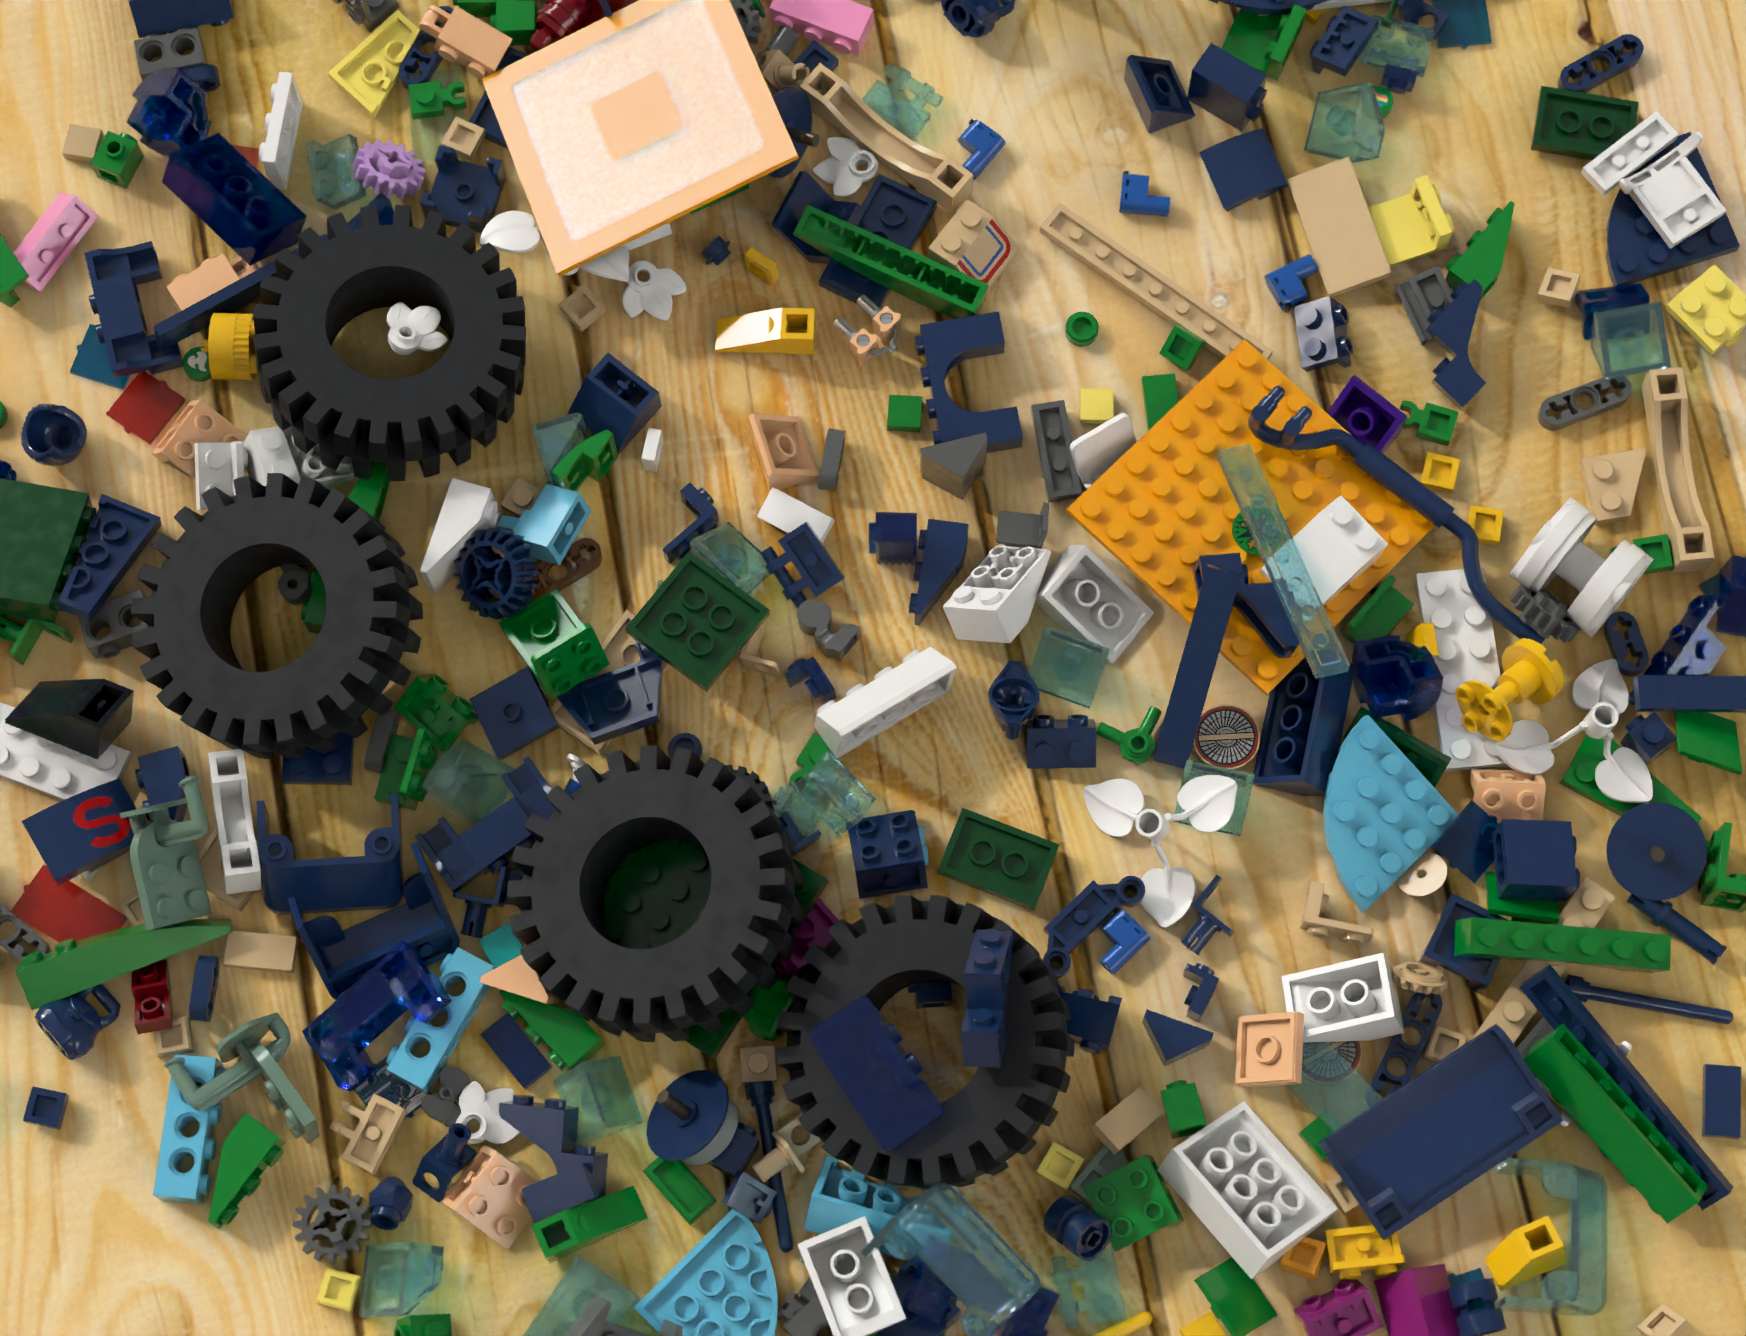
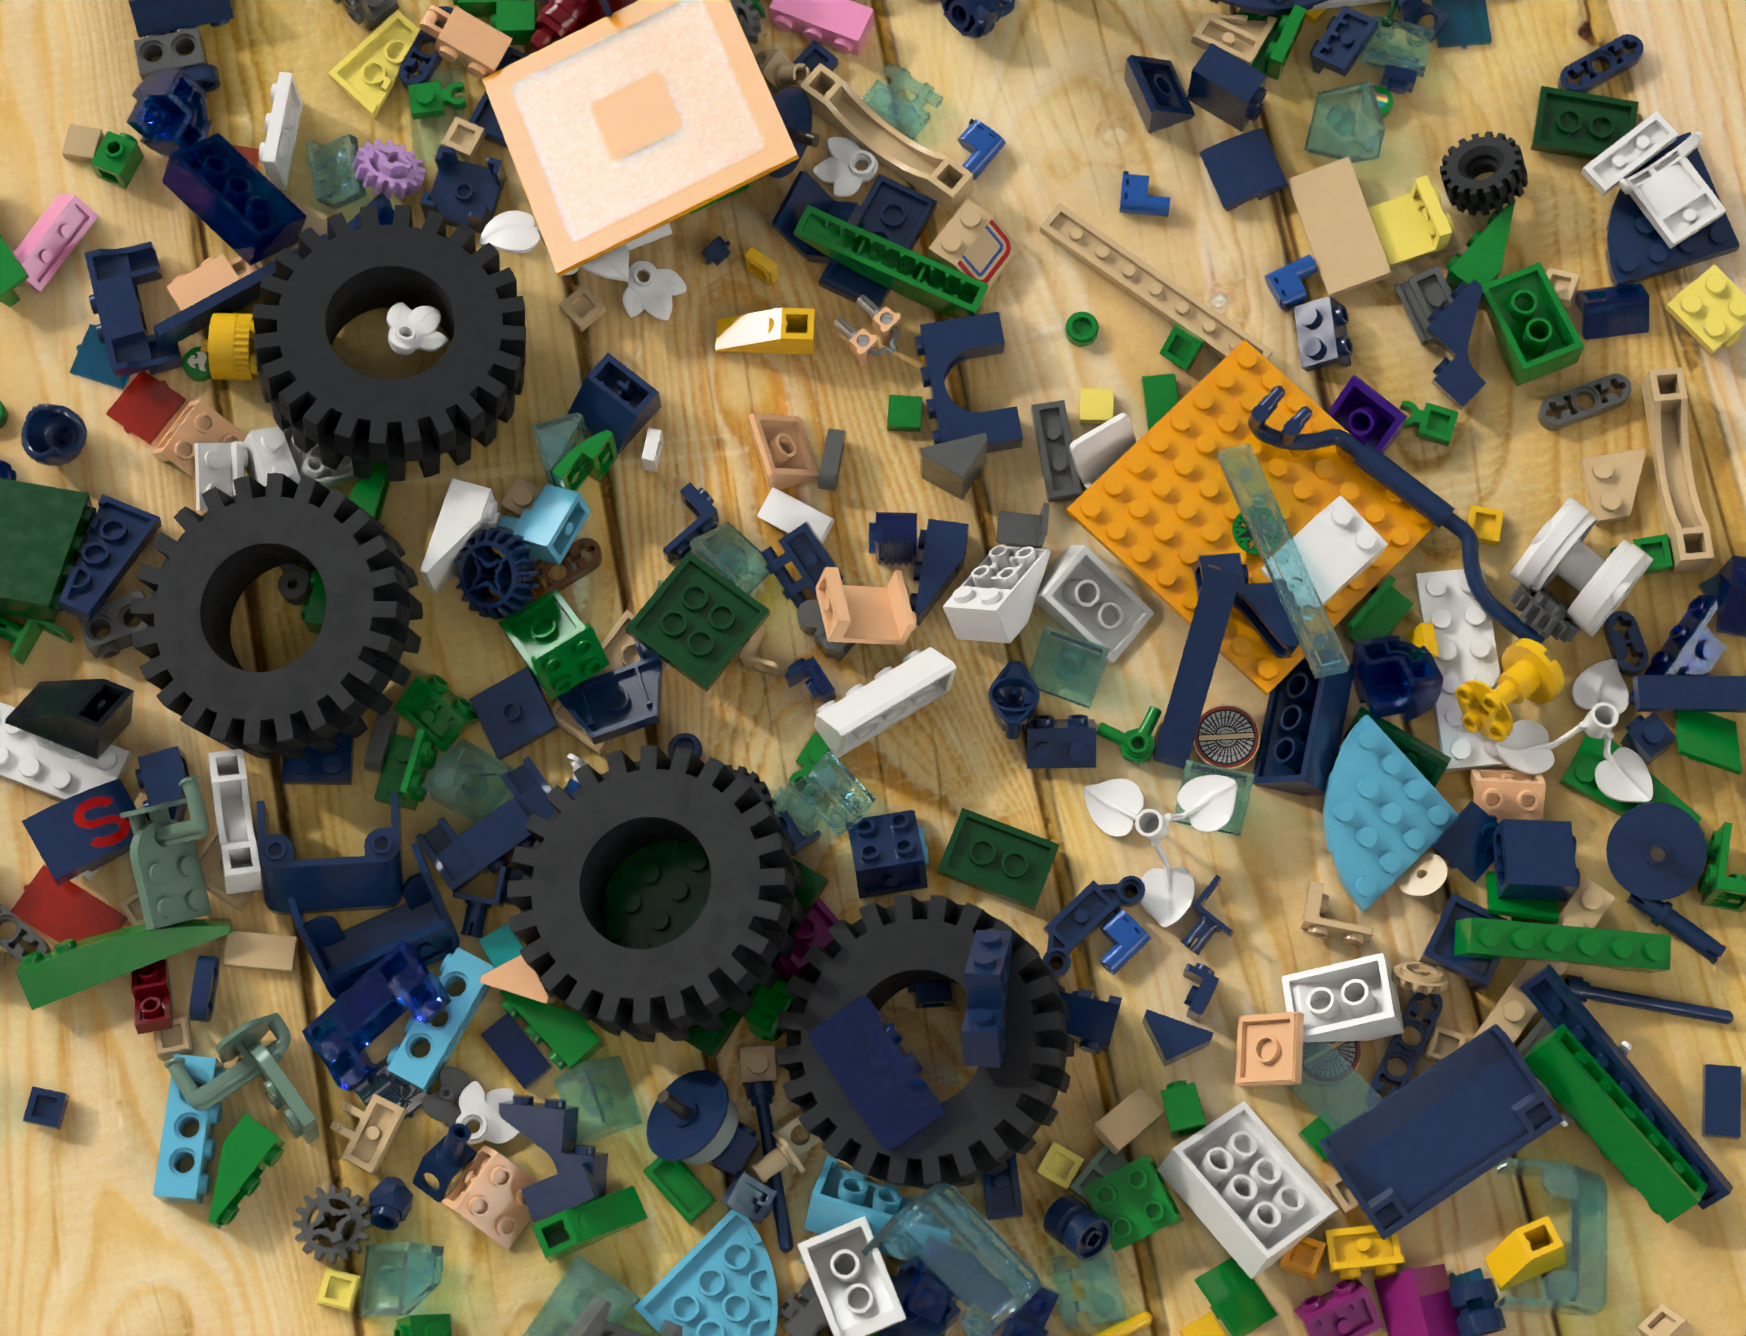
dark blue piece [35,984,121,1060] -> none
dark grey hinge [765,25,799,57] -> none
yellow tile [1420,452,1460,494] -> none
clear light blue slope [1591,301,1671,379] -> none
none -> light nougat panel [815,567,917,645]
none -> dark blue plate [982,1153,1023,1221]
none -> tan wing [1191,13,1277,66]
none -> black tyre [1440,132,1528,216]
none -> green slope [1481,262,1584,386]

